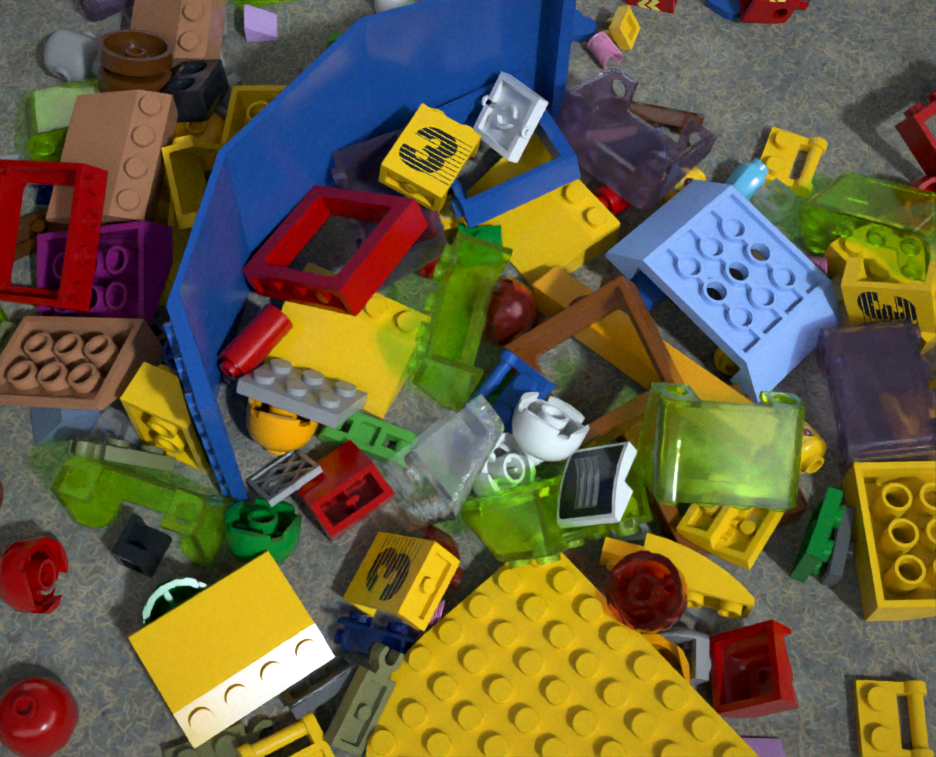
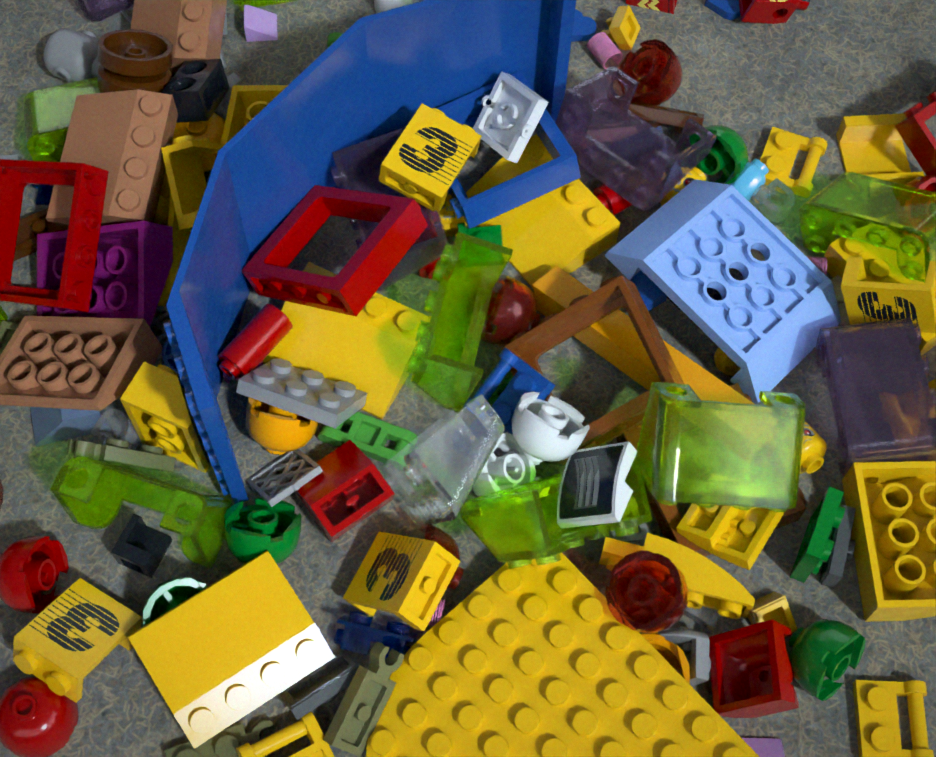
none -> yellow panel [13,578,142,703]
none -> clear red cylinder [617,39,683,106]
none -> green cylinder [681,125,748,184]
none -> yellow slope [747,591,797,637]
none -> green cylinder [789,619,866,701]
none -> yellow panel [836,113,924,200]

